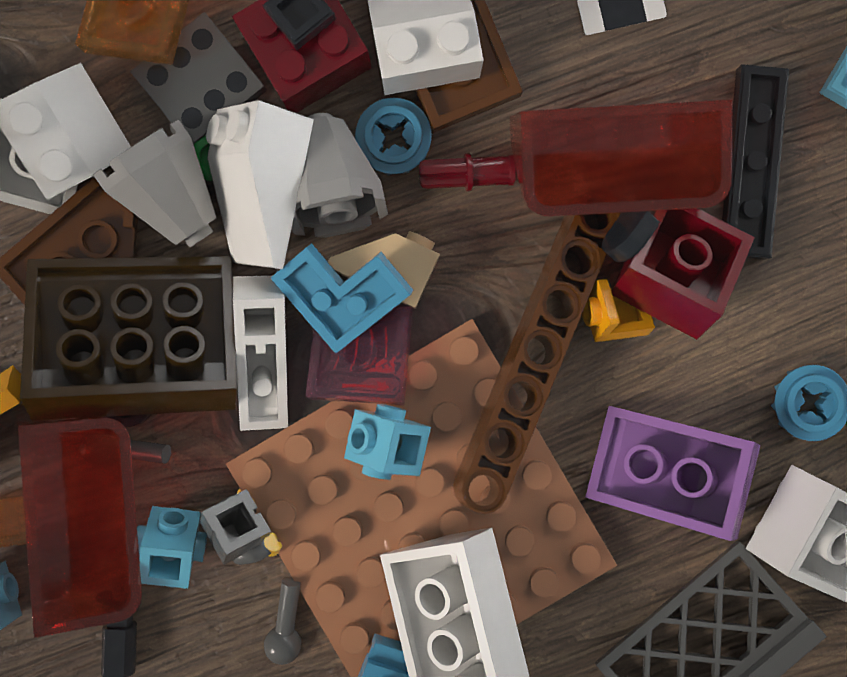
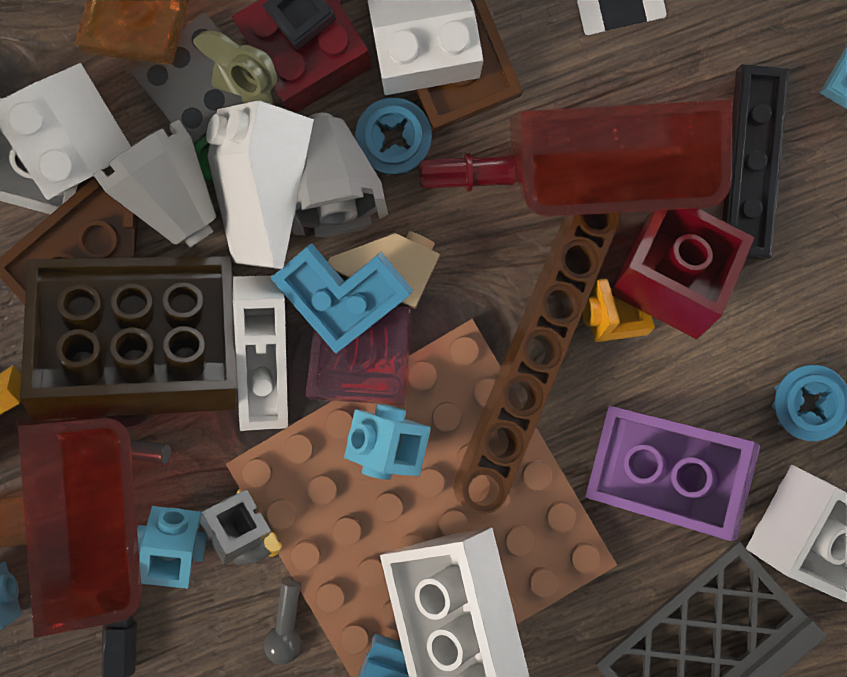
black tile [602,211,660,262] -> none
none -> olive plate [193,31,277,105]

